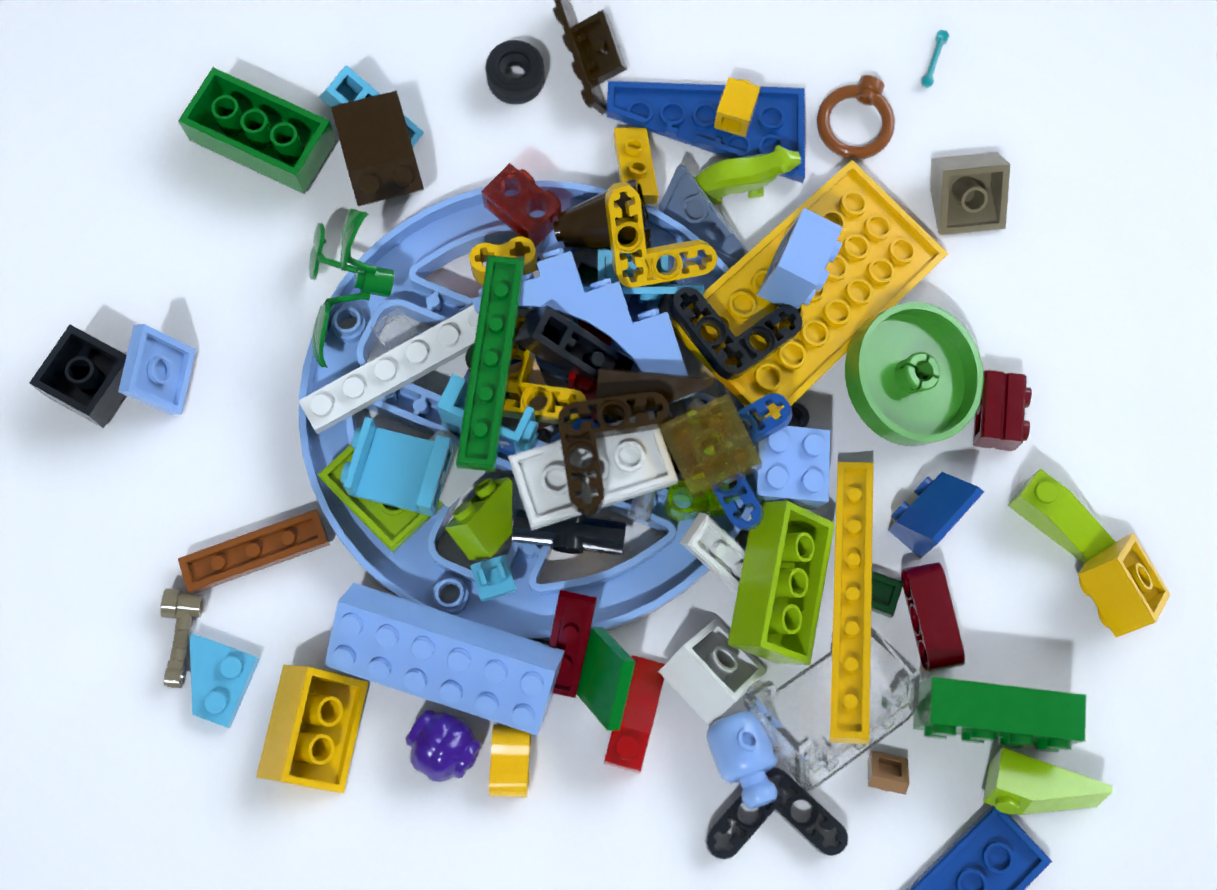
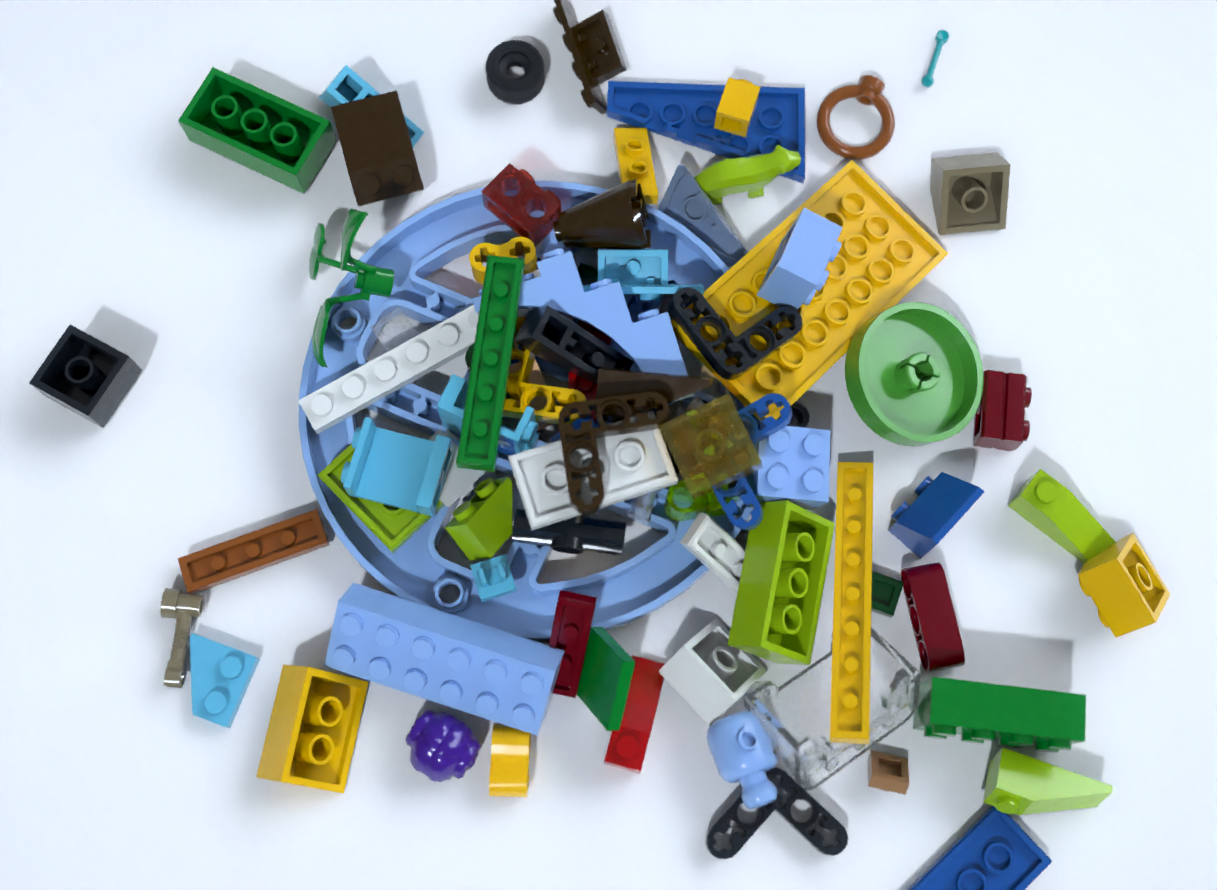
light blue plate [118,324,196,415] -> none
yellow beam [605,182,717,288] -> none

